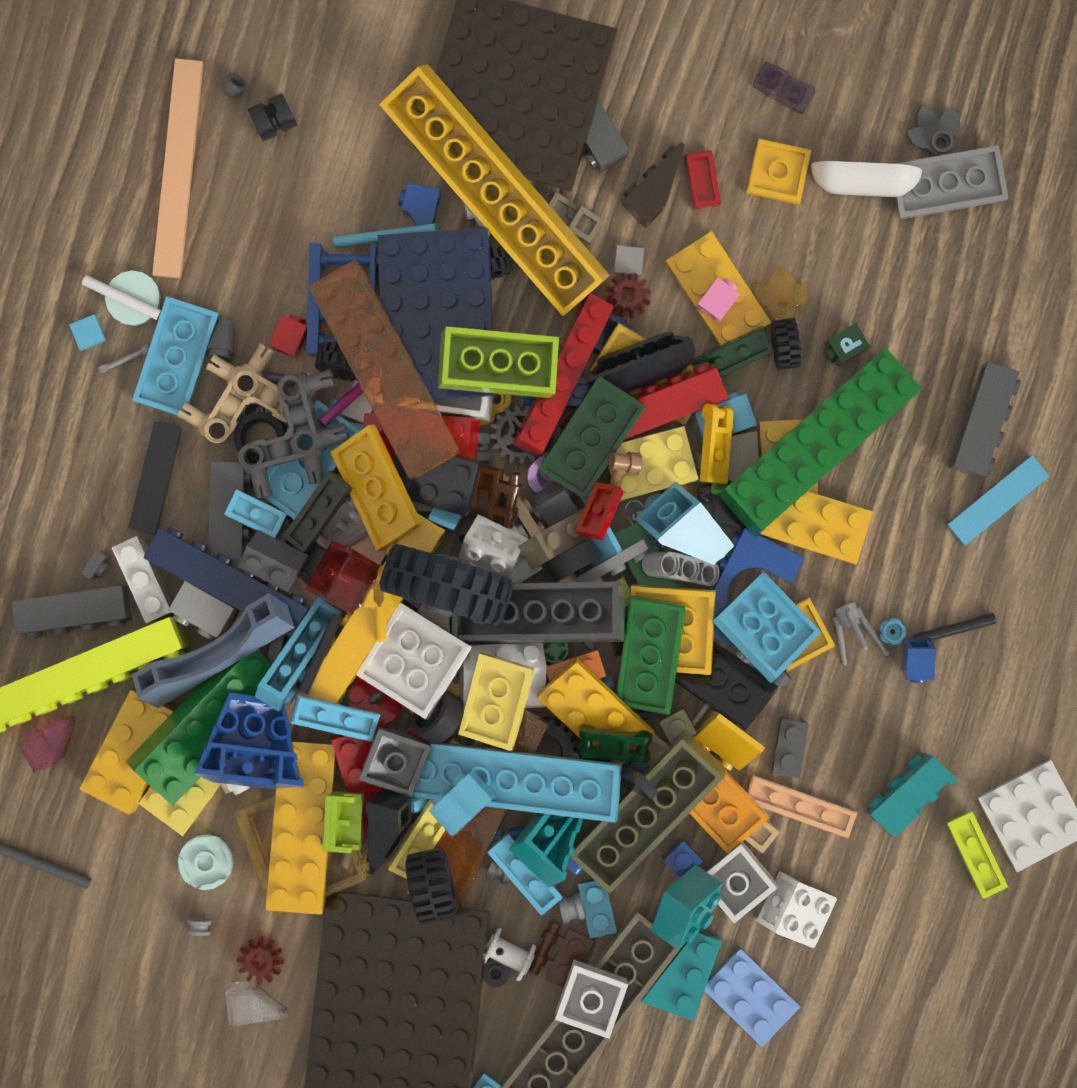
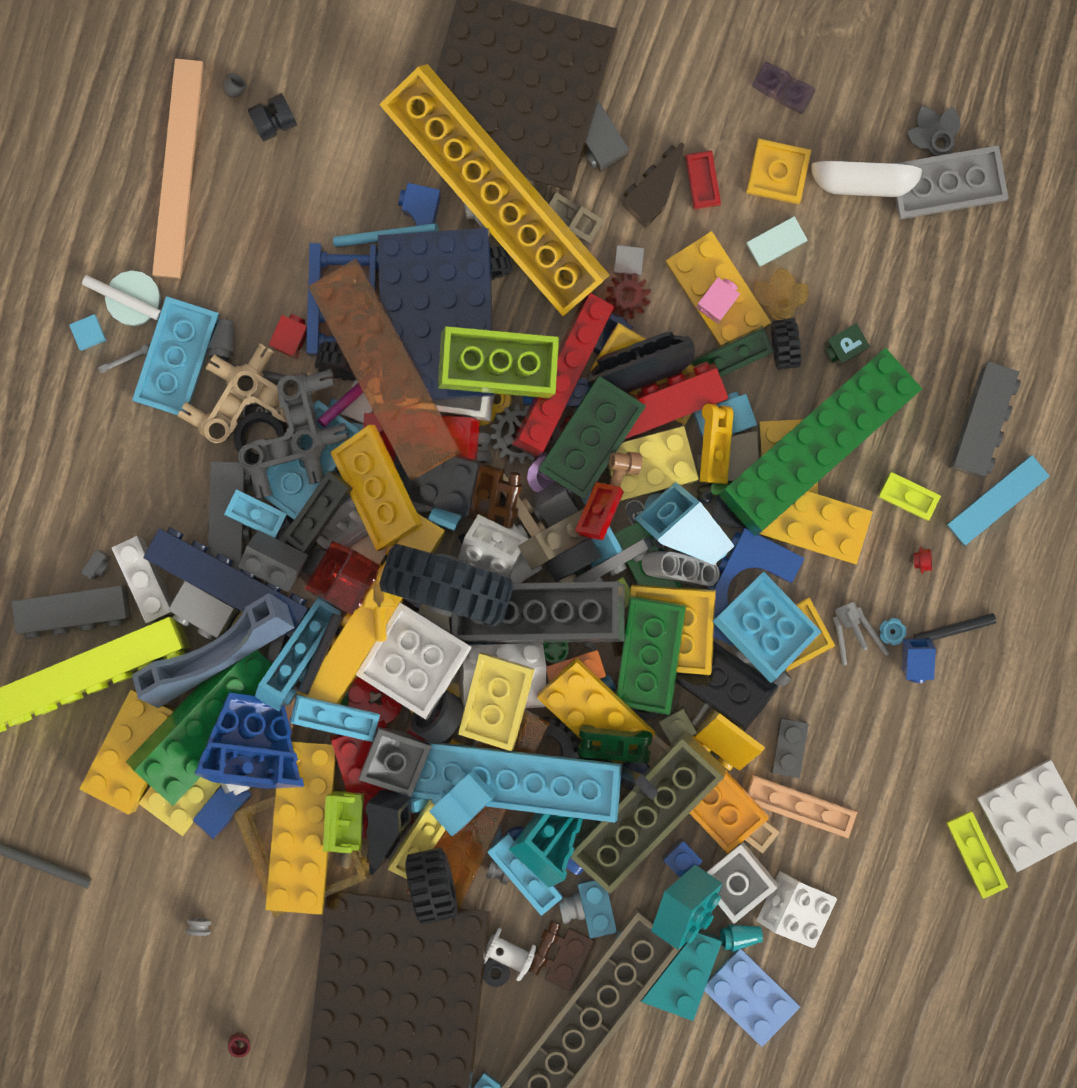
clear pink slope [18,714,76,773] -> none
black tile [128,421,183,534] -> none
light aqua tile [178,834,234,890] -> none
clear slope [225,981,288,1027] -> none
clear red gear [236,936,285,985] -> none
white brick [555,960,628,1039] -> none
teal wedge [866,753,958,838] -> none
none -> blue slope [193,786,252,839]
none -> dark red hinge [228,1032,250,1058]
none -> teal cone [720,924,763,952]
none -> light aqua tile [746,216,808,268]
none -> neon yellow plate [878,472,941,521]
none -> red plate [914,547,932,574]

